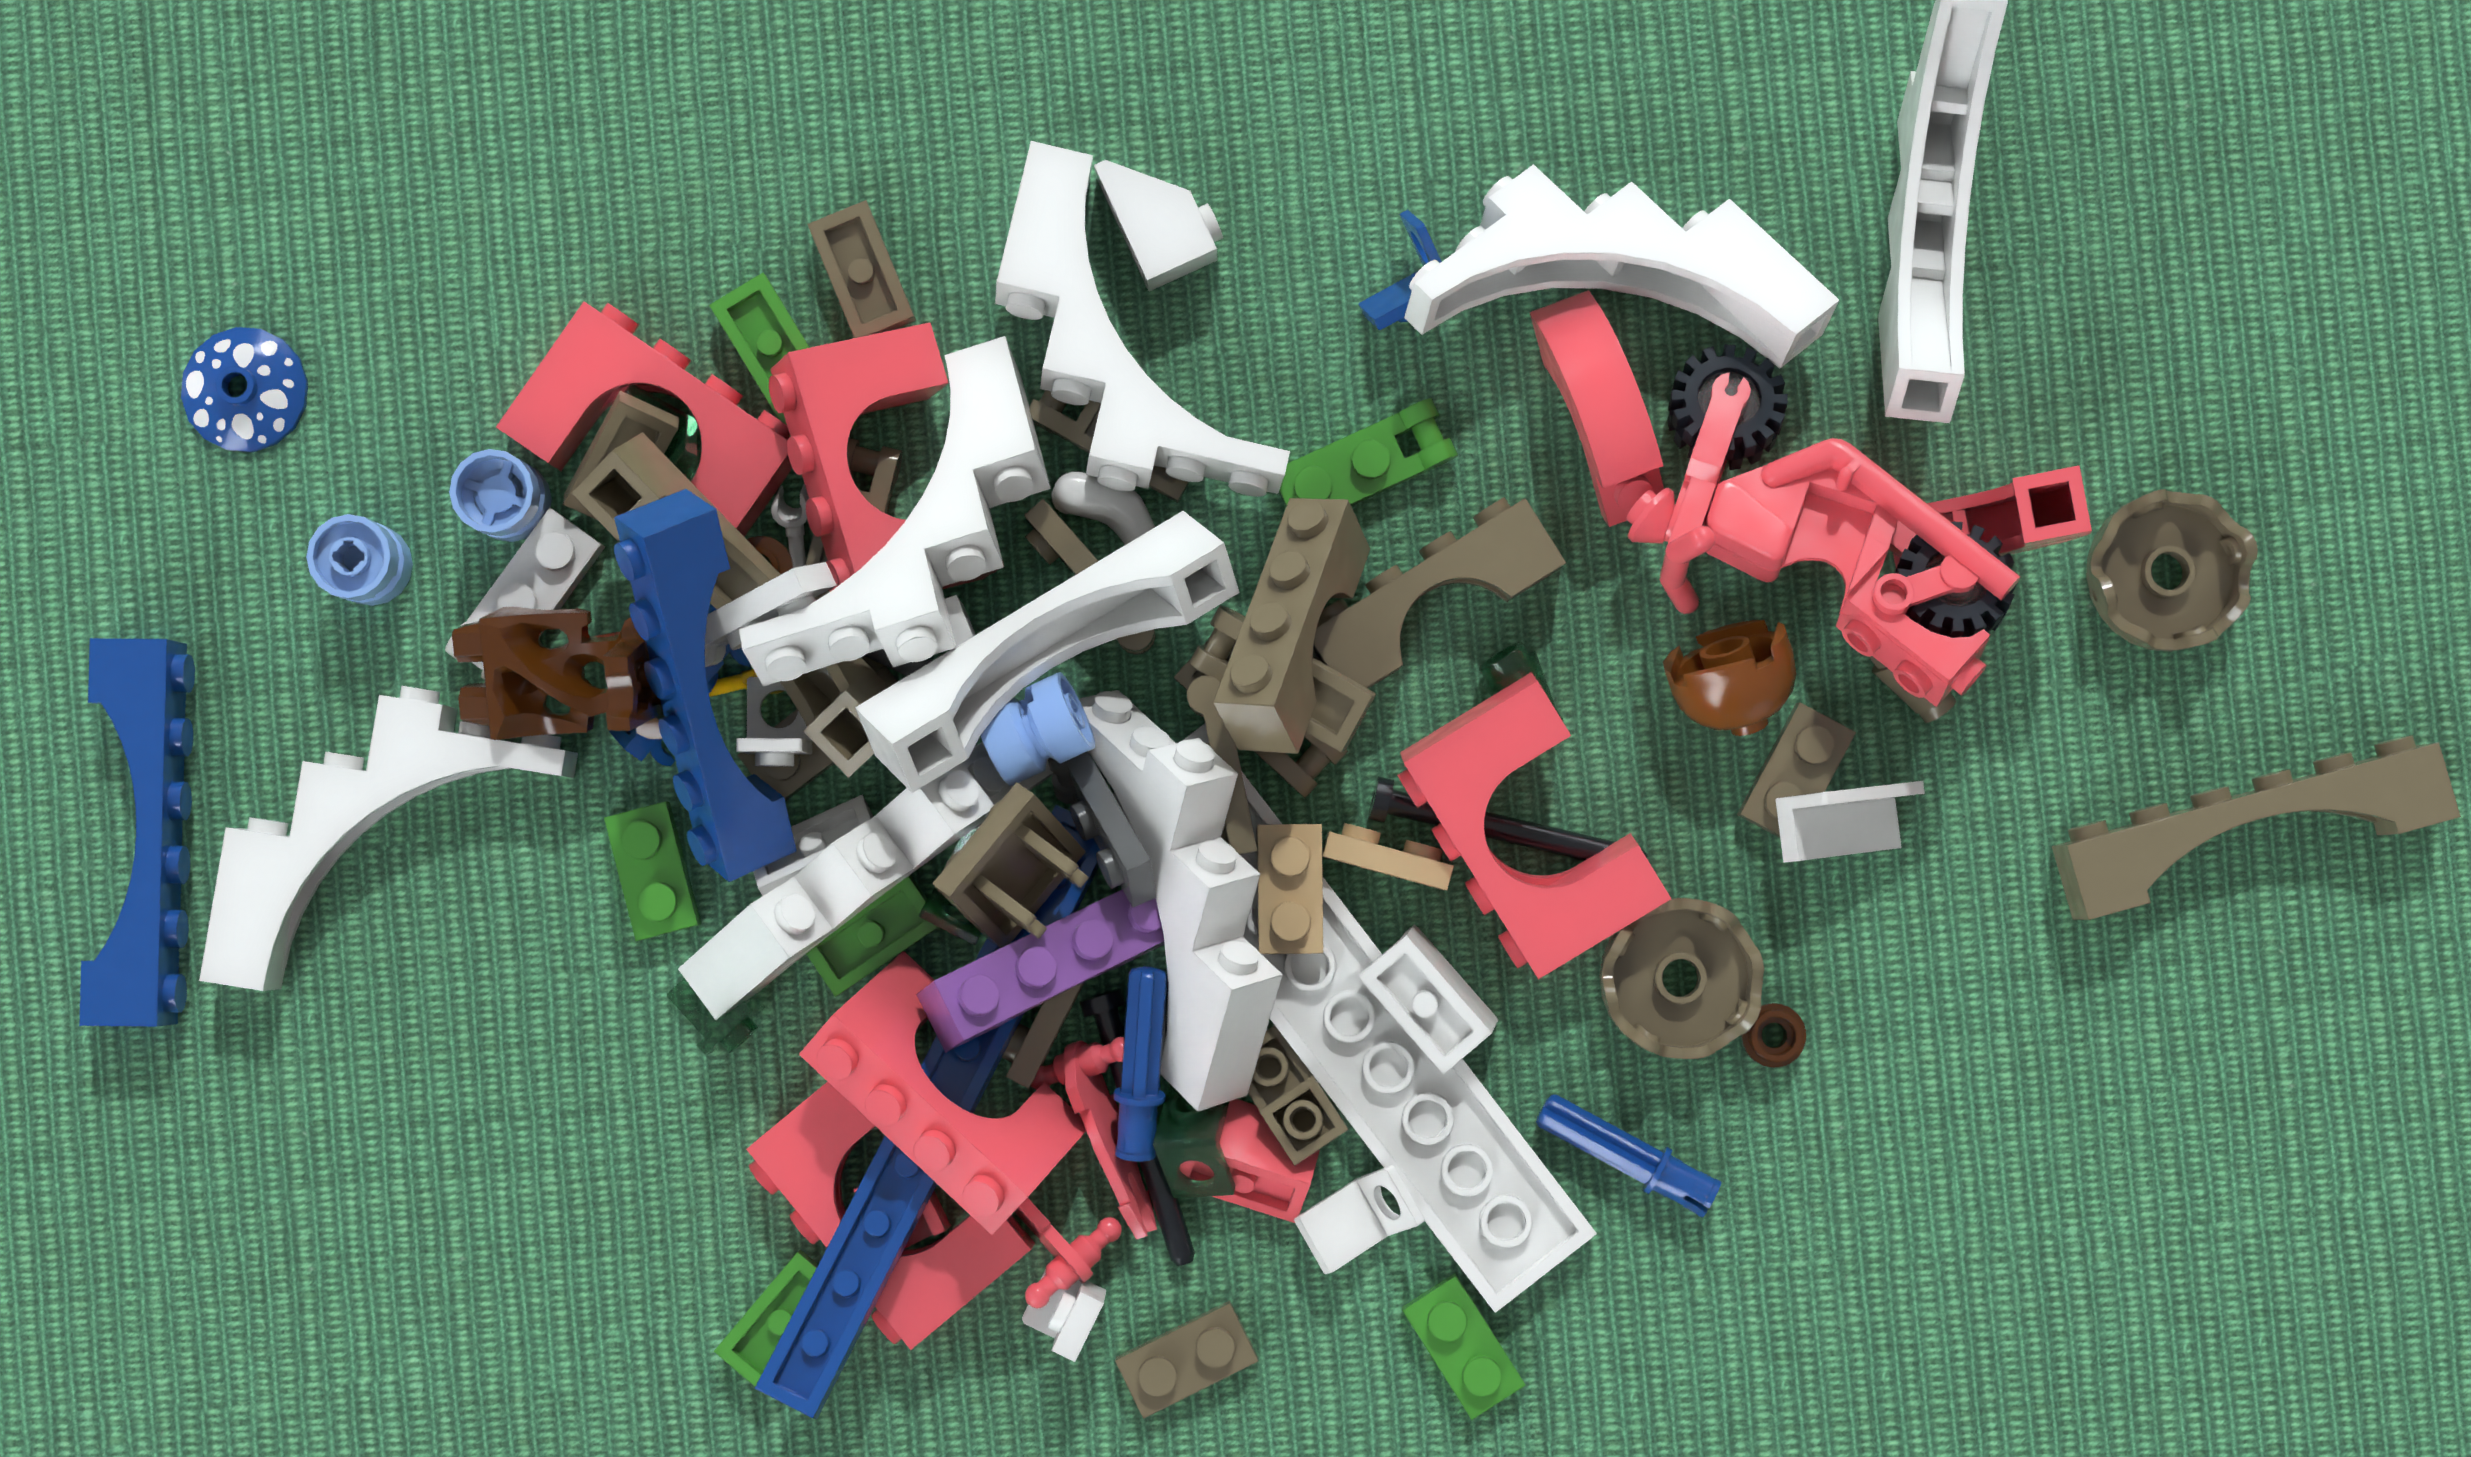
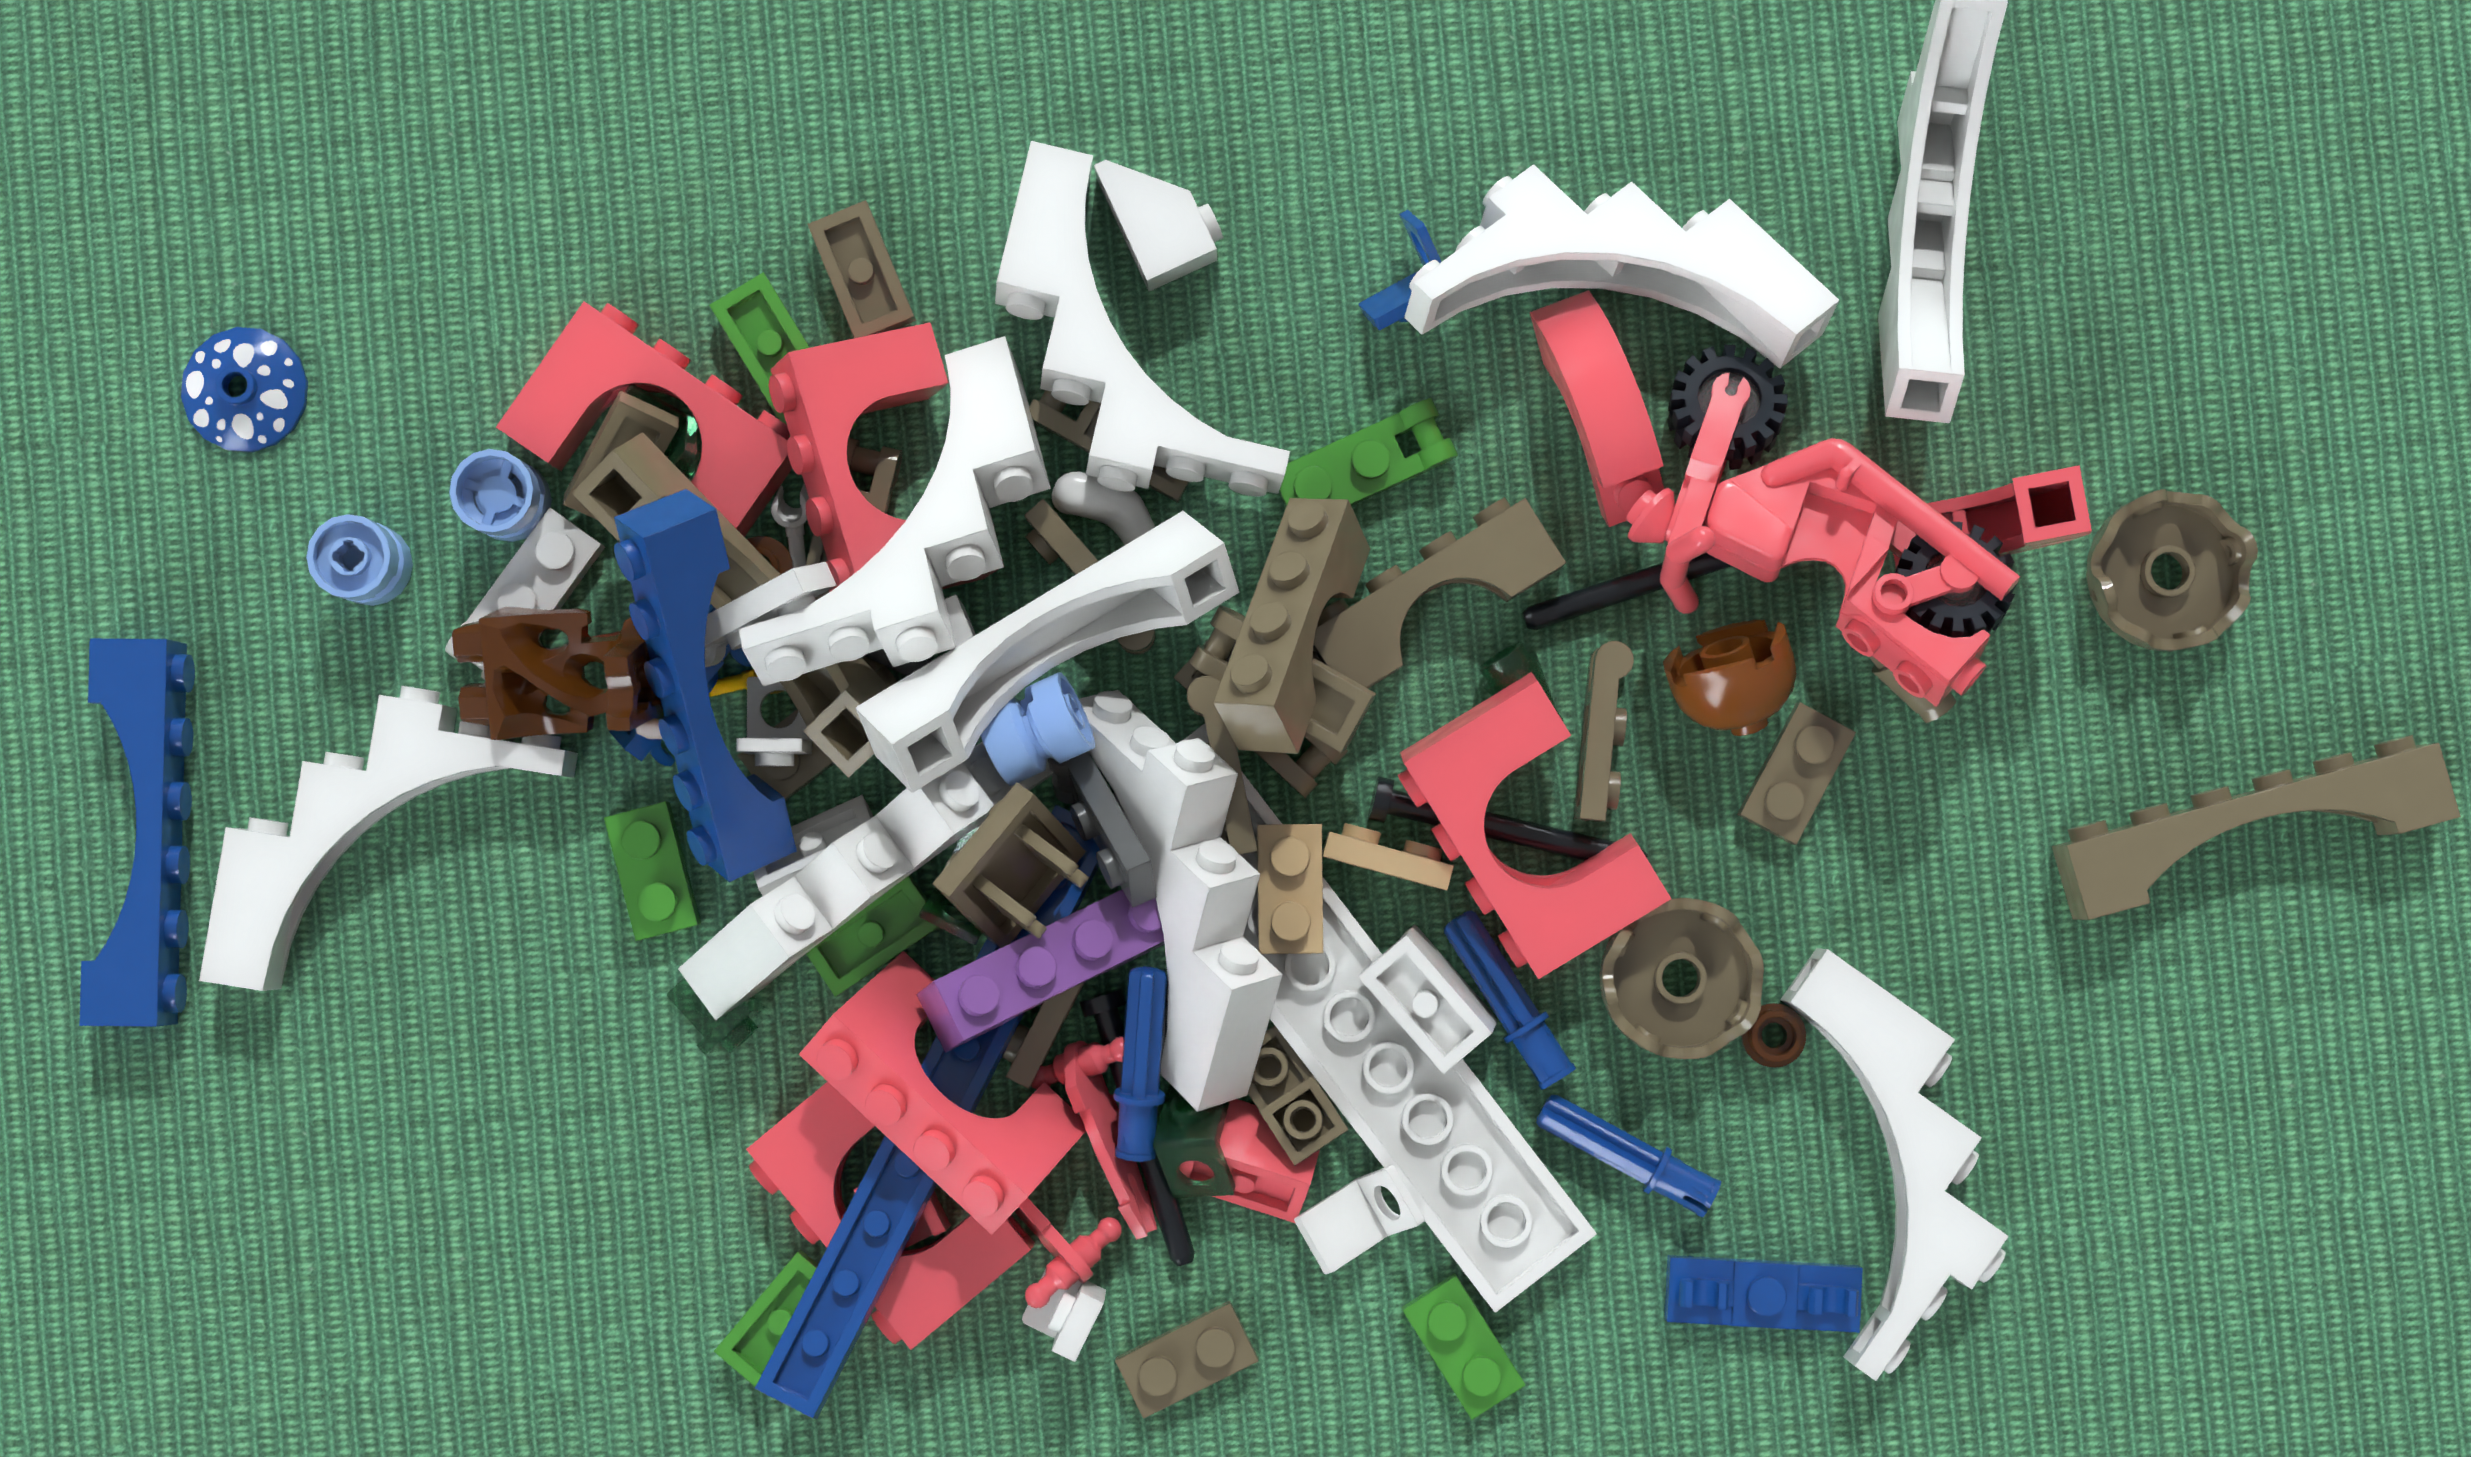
white panel [1775,781,1925,863] -> none
none -> blue axle [1443,910,1576,1090]
none -> black bar [1522,552,1732,630]
none -> dark tan plate [1573,641,1634,822]
none -> blue plate [1664,1255,1863,1333]
none -> white arch [1780,948,2009,1381]

